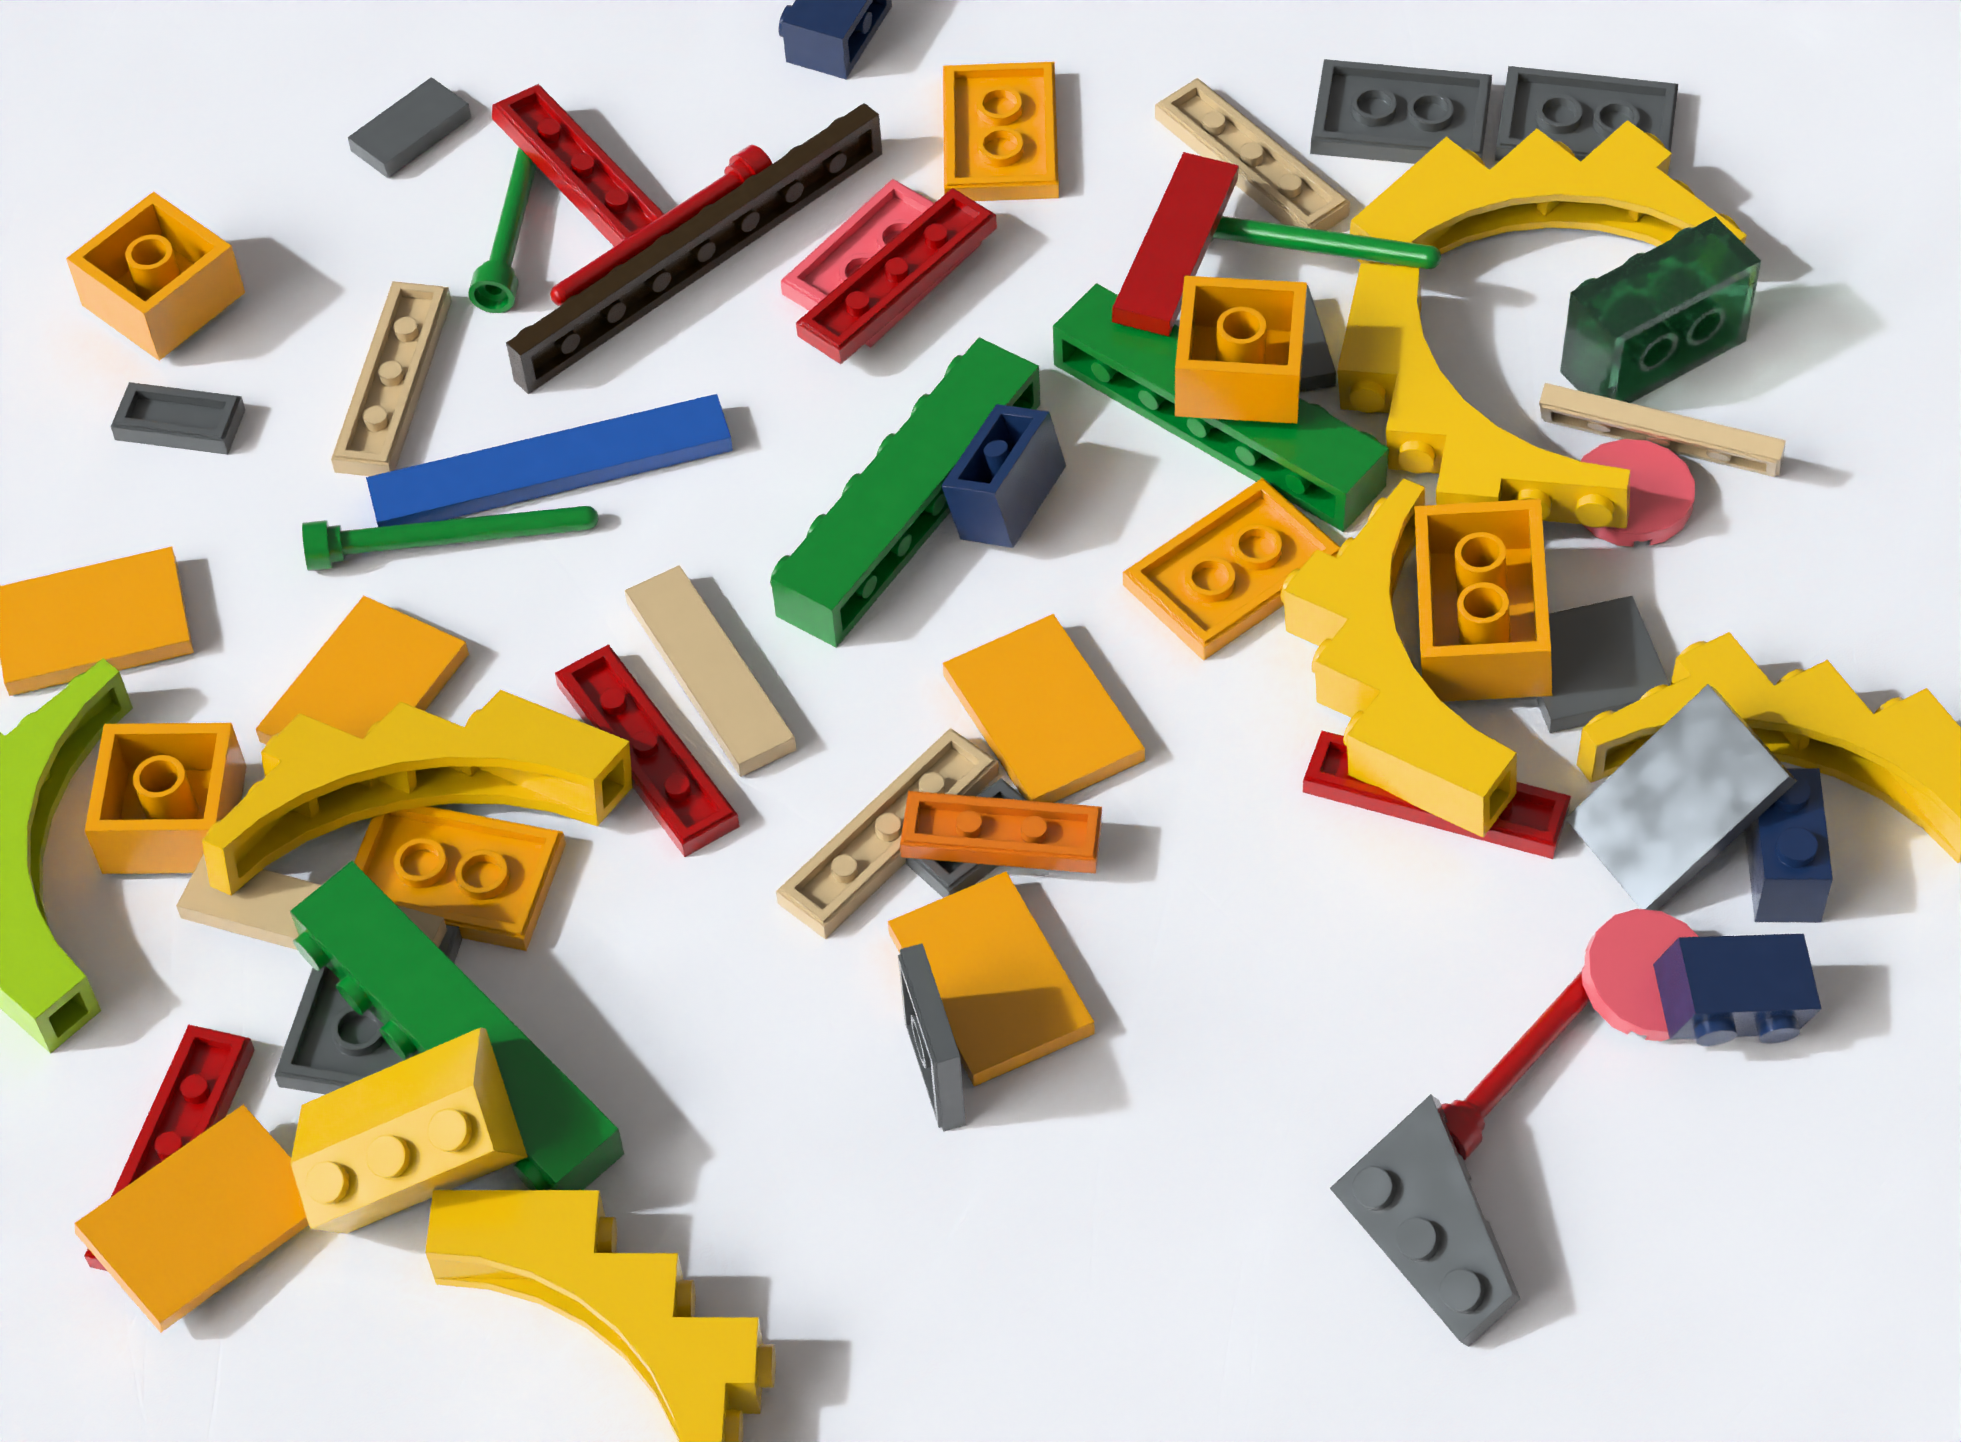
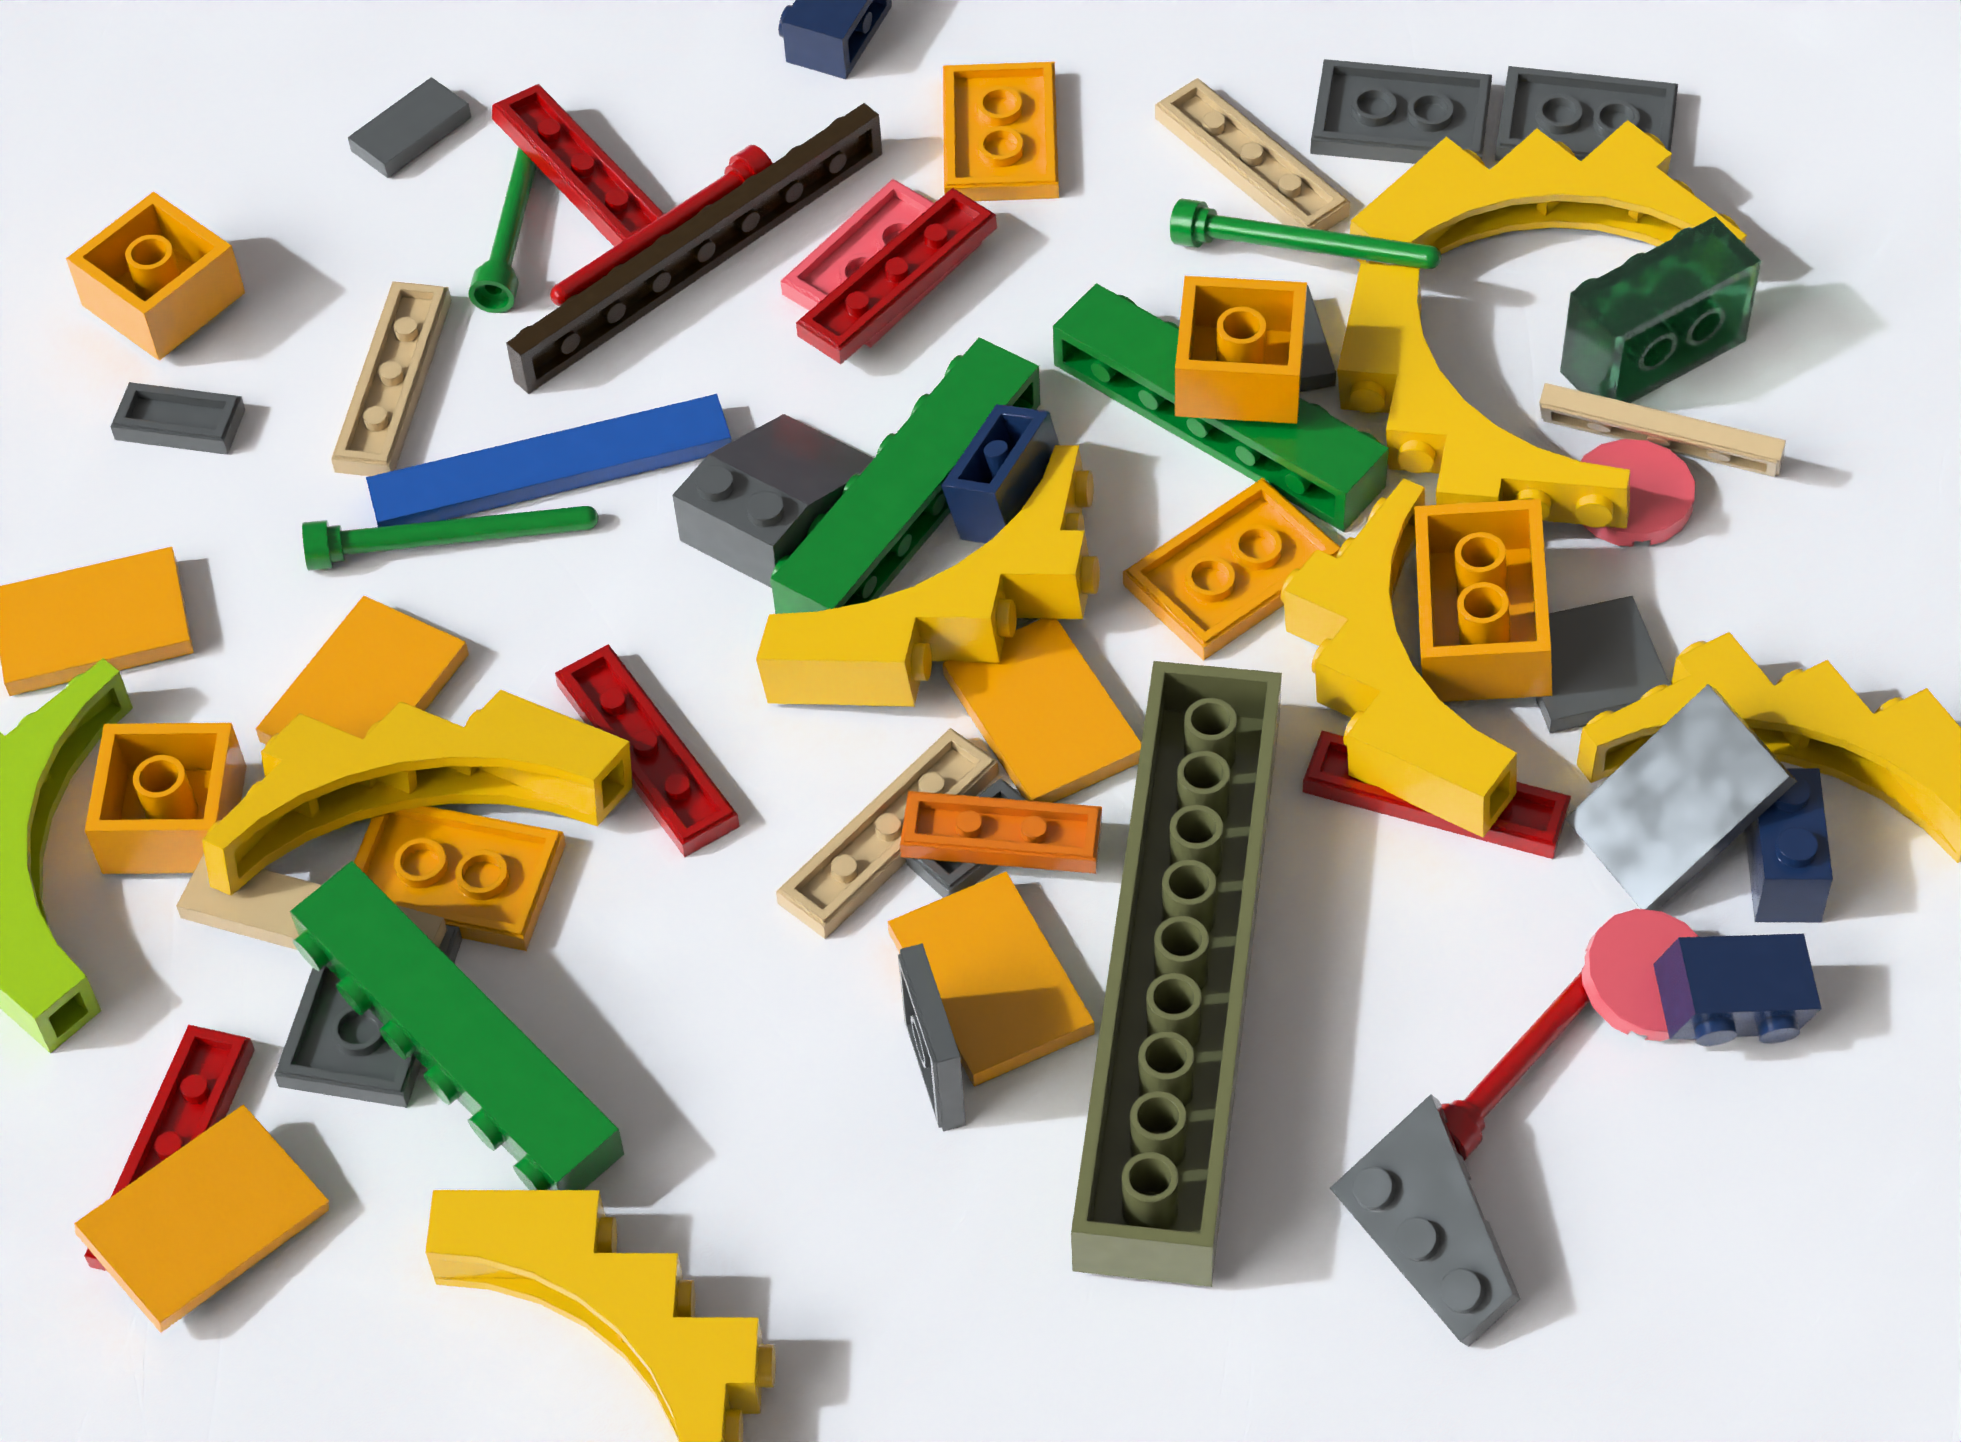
yellow slope [290,1027,528,1234] -> none
tan tile [624,565,797,777] -> none
red tile [1112,152,1239,336] -> none
none -> dark grey slope [672,414,874,588]
none -> yellow arch [756,445,1100,707]
none -> olive brick [1071,661,1282,1287]

